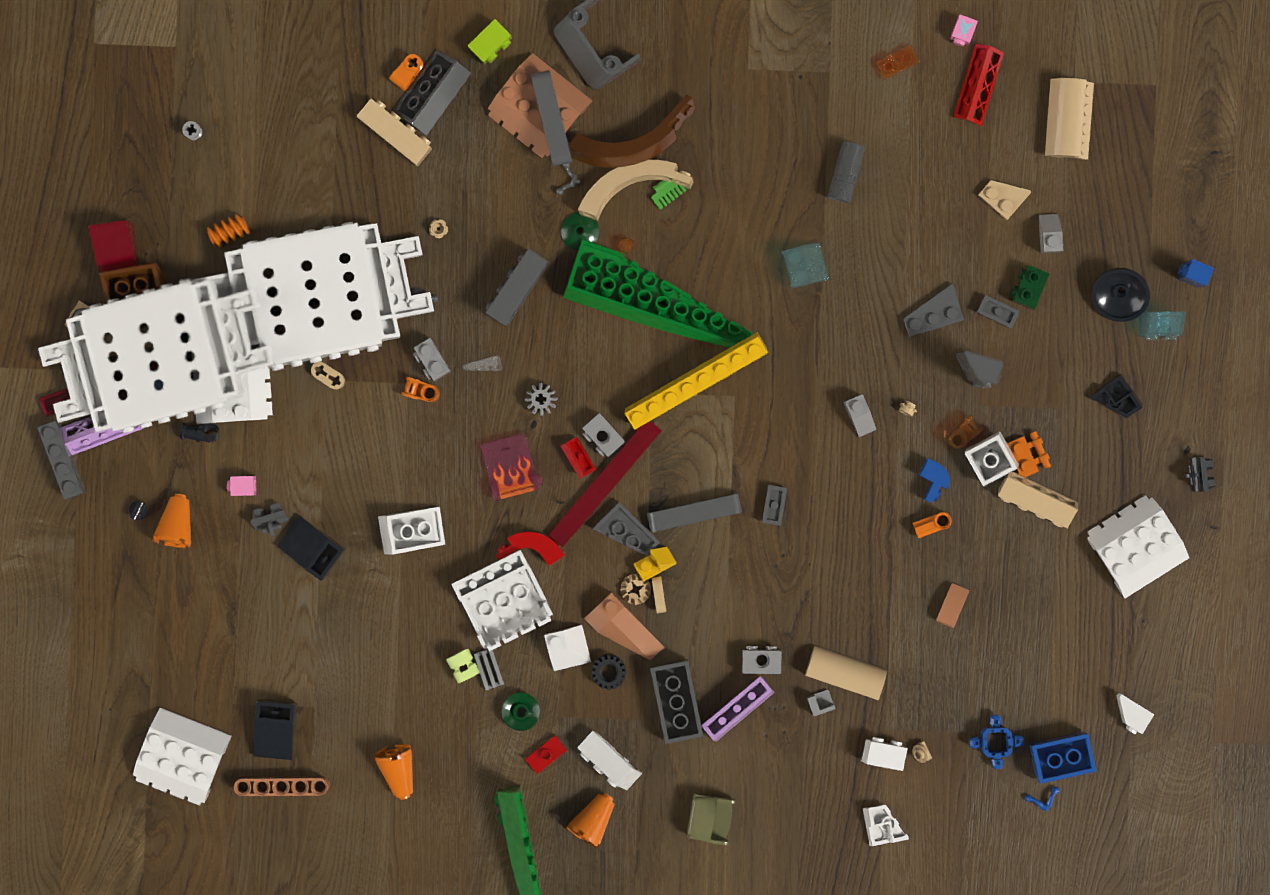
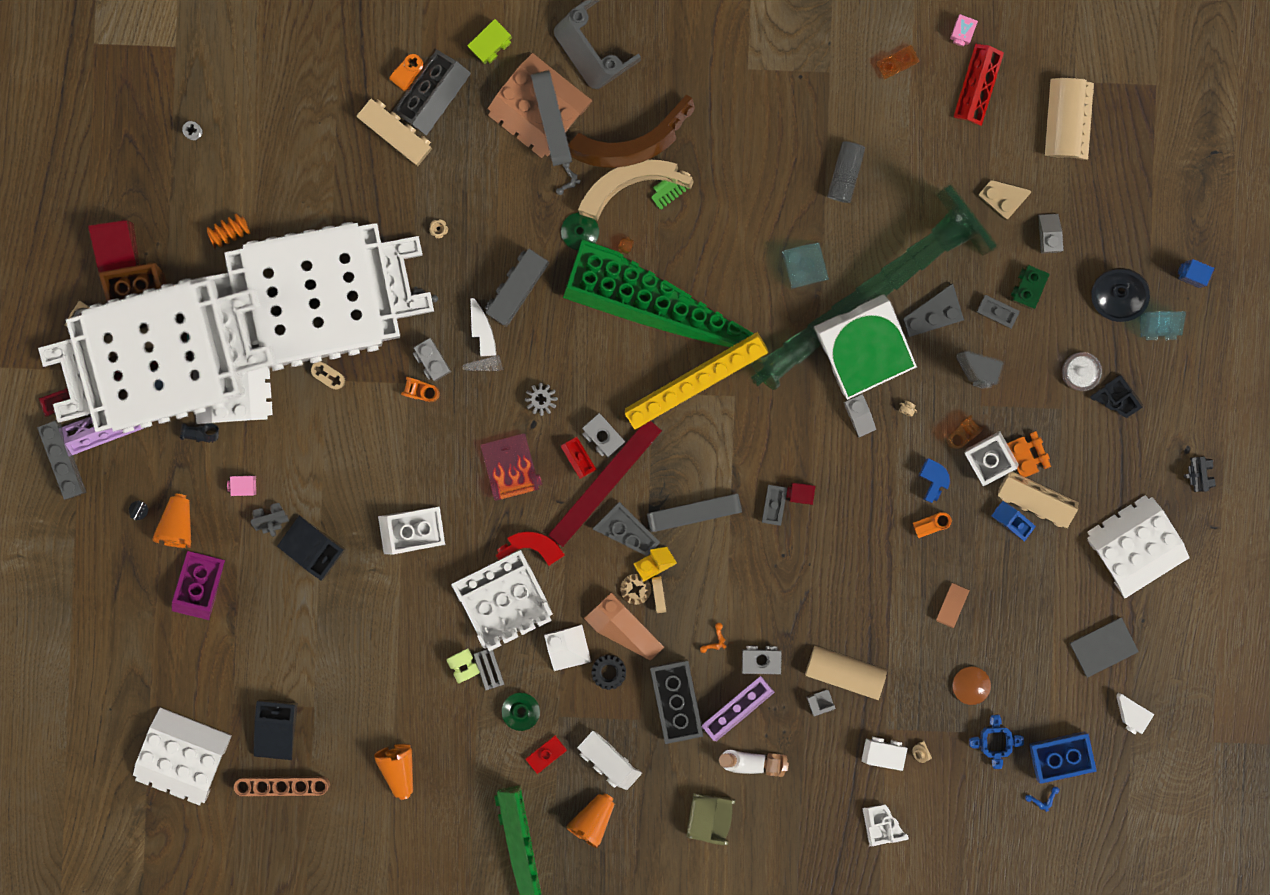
none -> magenta slope [172,551,225,620]
none -> white slope [471,298,497,357]
none -> orange piece [700,623,727,653]
none -> piece [719,750,789,777]
none -> clear green plant [751,184,998,390]
none -> dark red brick [786,483,816,505]
none -> green tile [814,294,917,400]
none -> dark orange dish [953,667,991,705]
none -> blue slope [992,501,1036,542]
none -> clear piece [1062,352,1102,391]
none -> dark grey tile [1070,617,1139,678]

